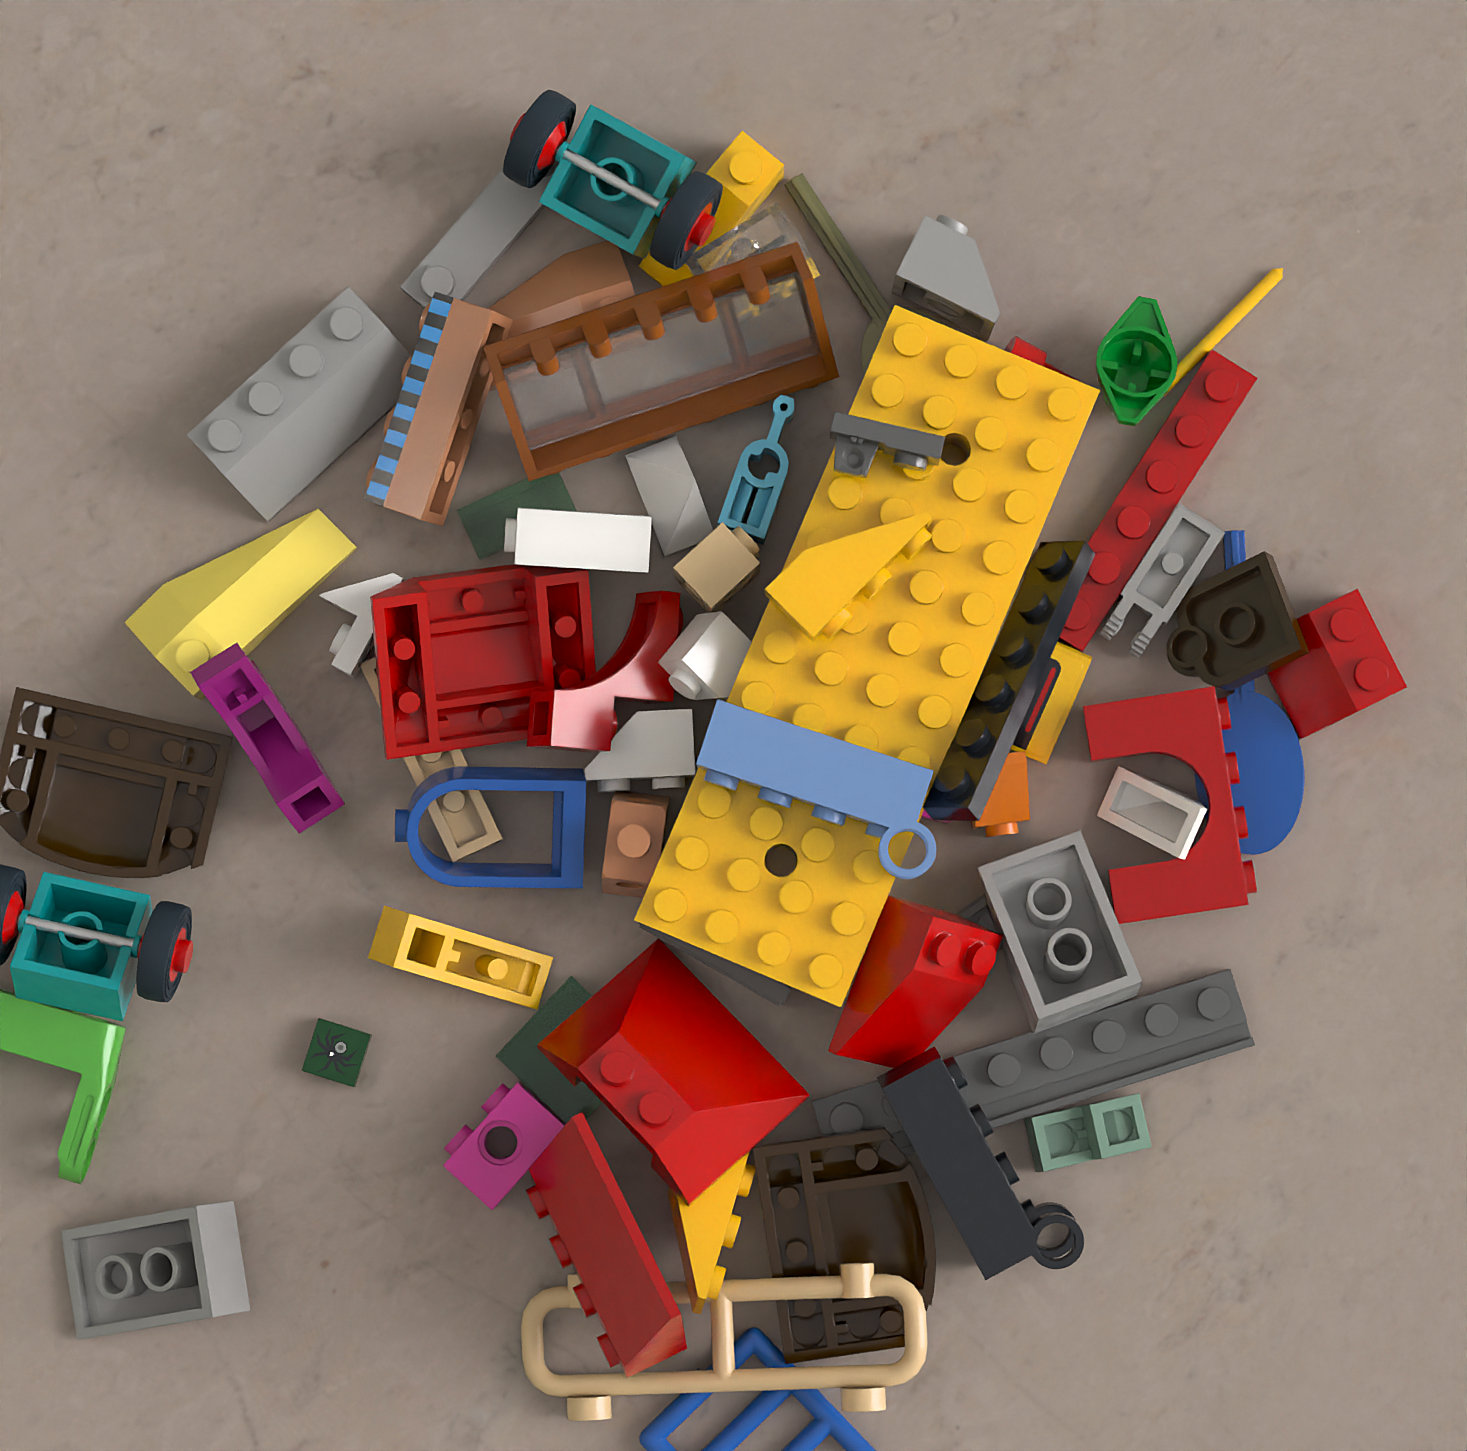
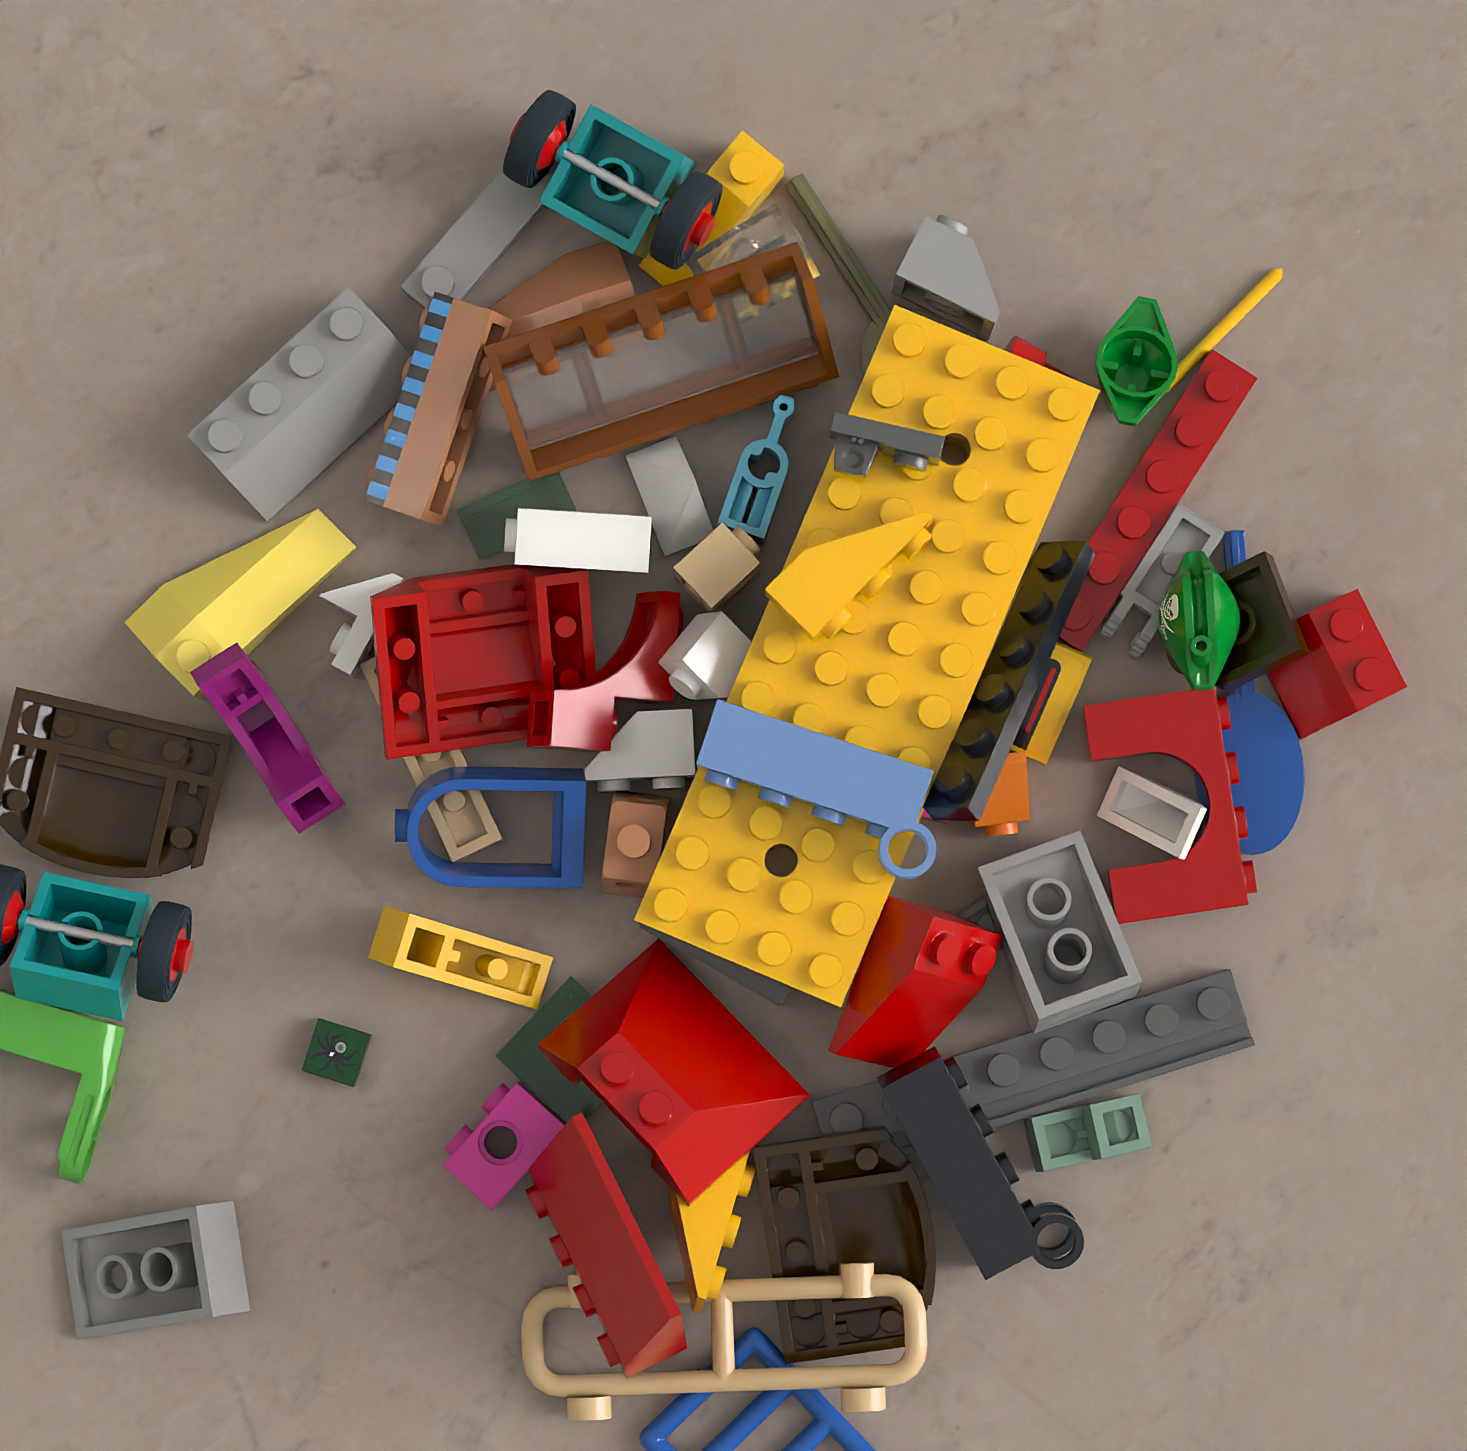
none -> green hat [1158,551,1240,691]

